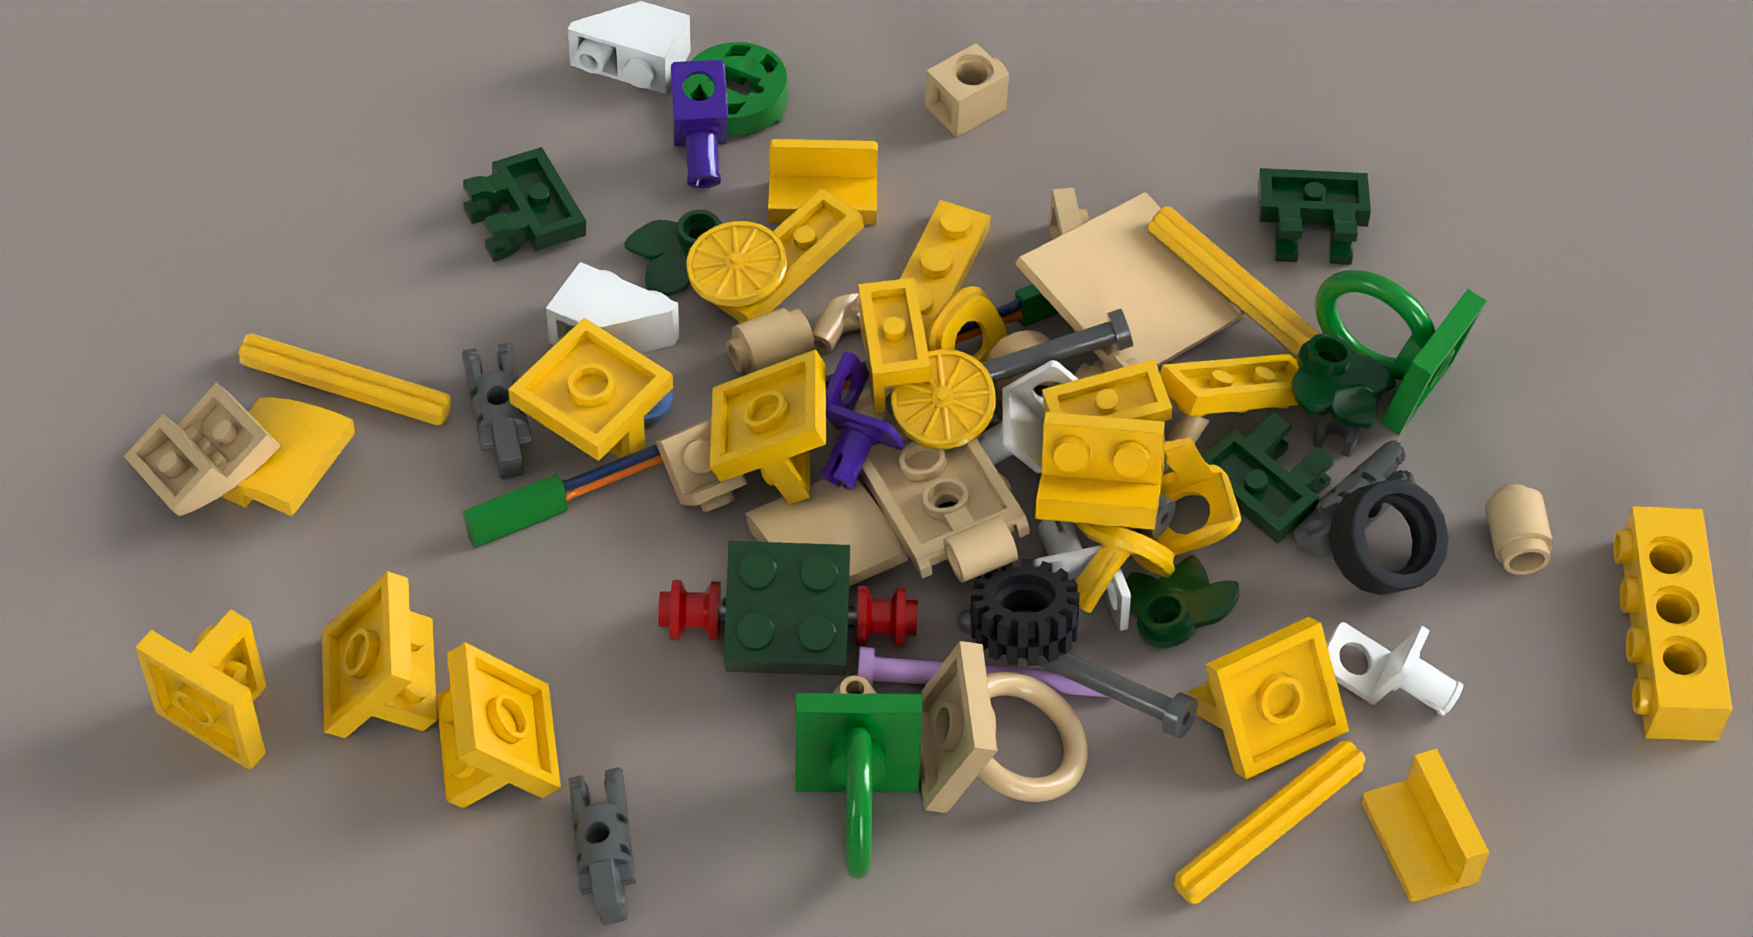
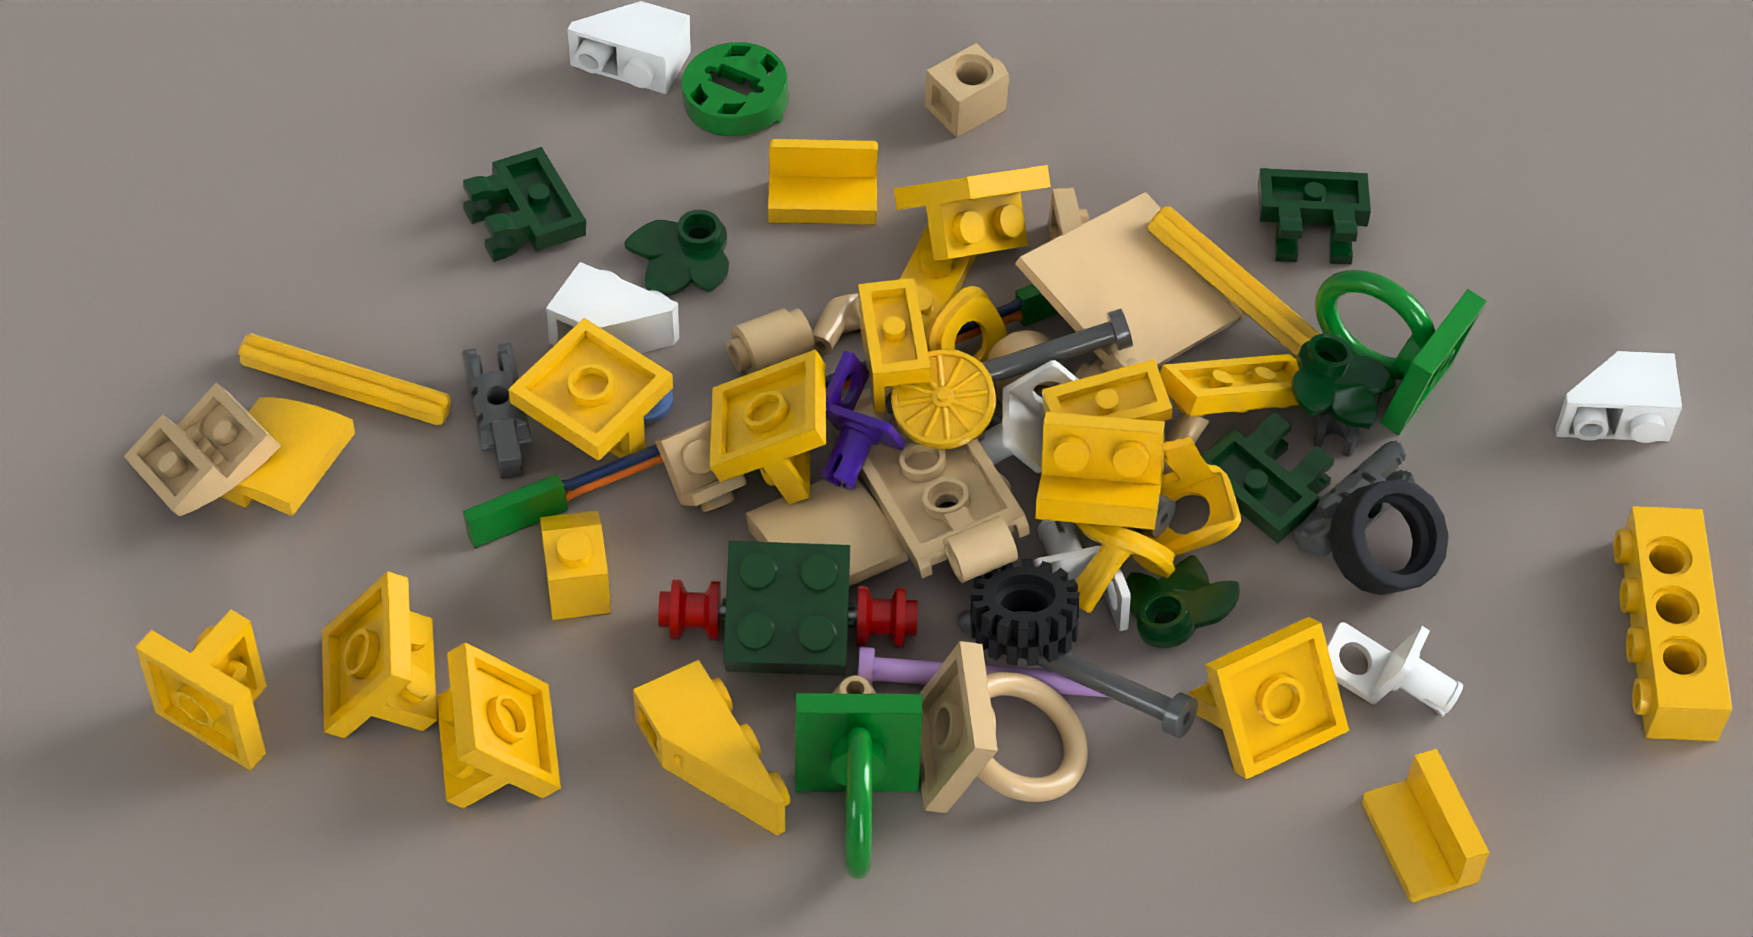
dark grey hinge [568,767,636,925] -> none
dark purple bracket [671,60,728,188] -> none
yellow wheel [686,221,787,307] -> none
yellow plate [714,188,864,323] -> none
yellow axle [1173,740,1366,904] -> none
tan brick [1485,484,1554,575] -> none
none -> yellow slope [540,510,611,620]
none -> yellow slope [633,660,790,836]
none -> yellow bracket [893,165,1051,261]
none -> white slope [1555,351,1682,443]

